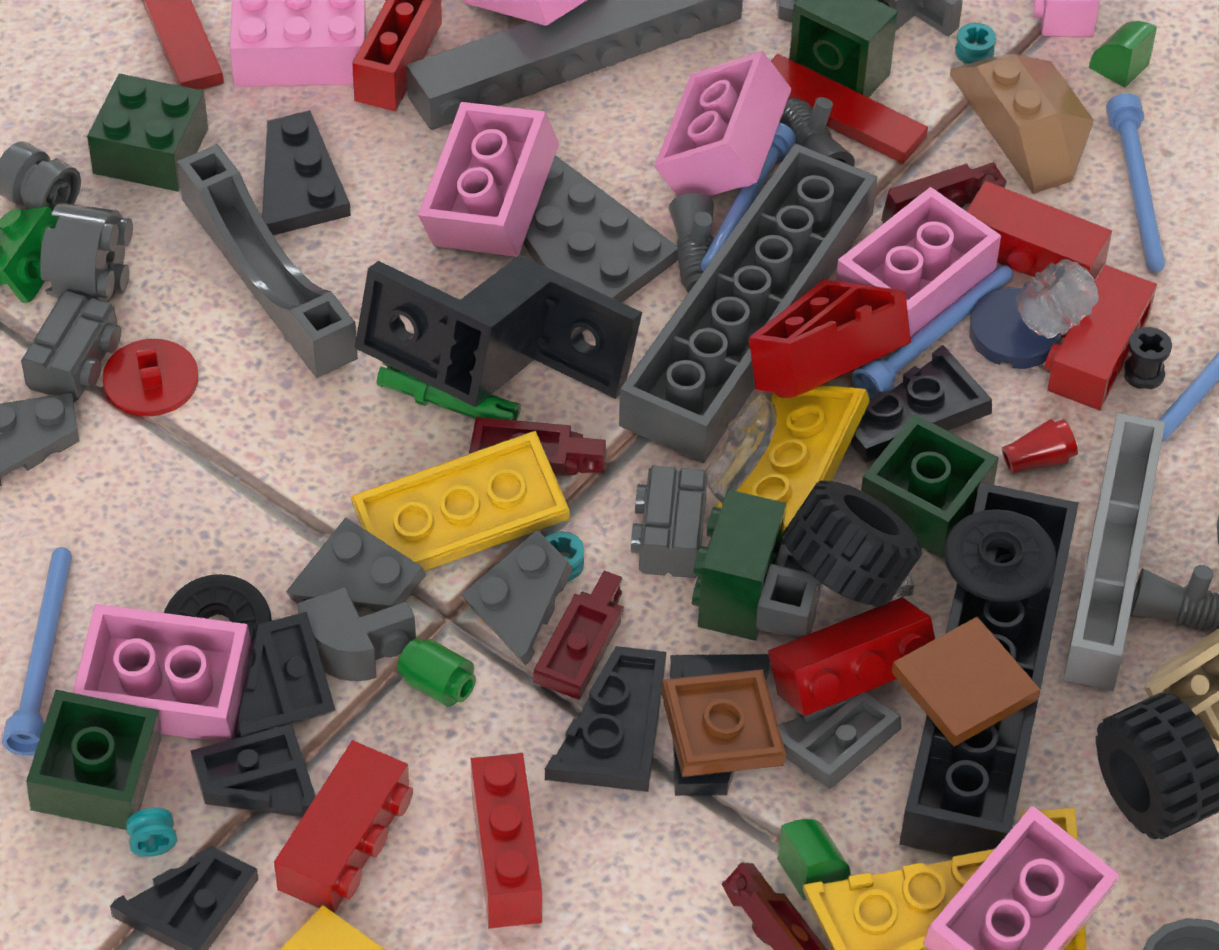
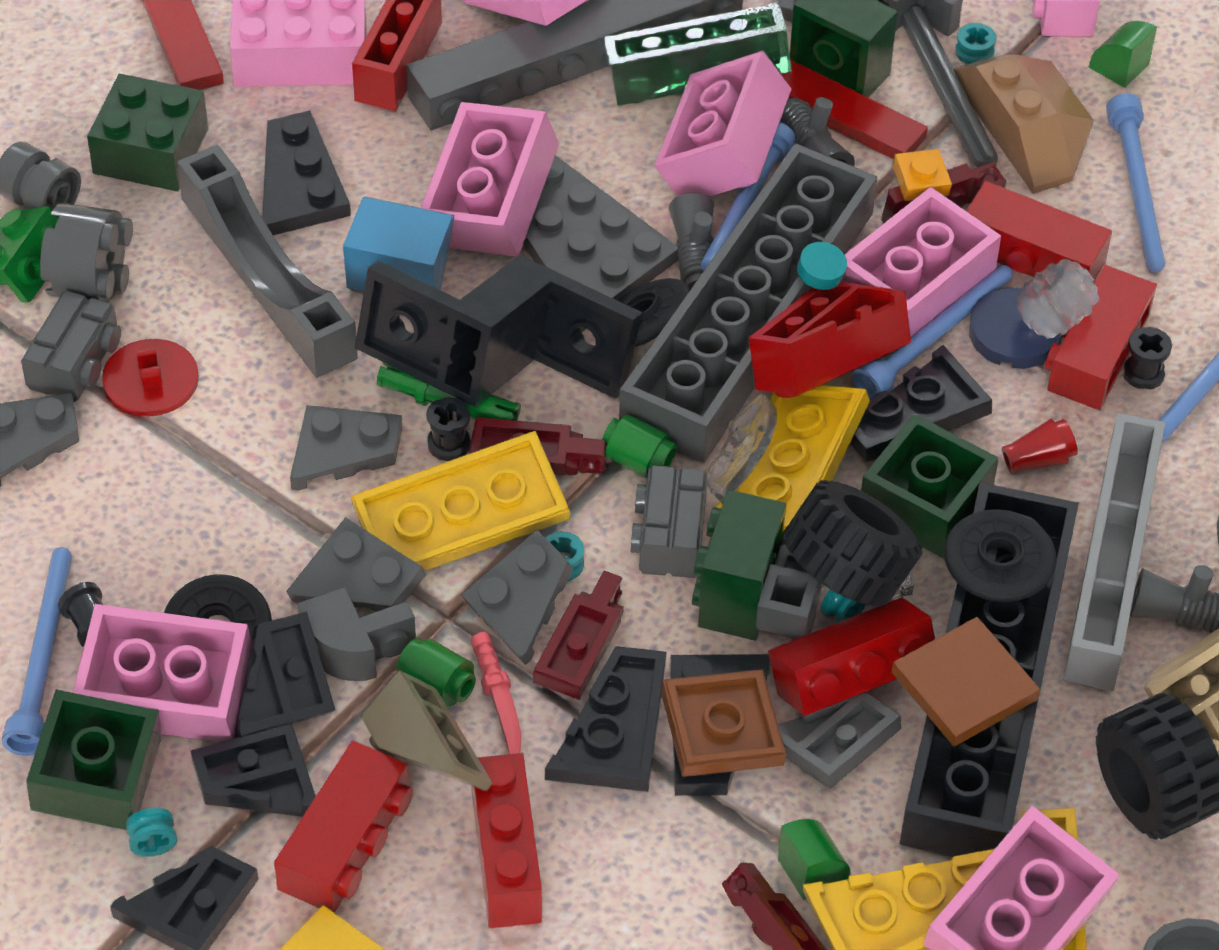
none -> black bush [58,582,104,647]
none -> dark grey wing [290,405,403,490]
none -> dark azure slope [343,196,455,292]
none -> dark tan slope [361,670,493,791]
none -> black bush [426,397,471,461]
none -> coral piece [470,632,521,754]
none -> green brick [602,414,678,478]
none -> clear green brick [604,3,791,106]
none -> black wheel [618,278,690,347]
none -> teal tile [797,242,847,290]
none -> teal bush [821,589,866,623]
none -> light orange plate [892,148,952,201]
none -> dark grey axle [901,6,998,167]

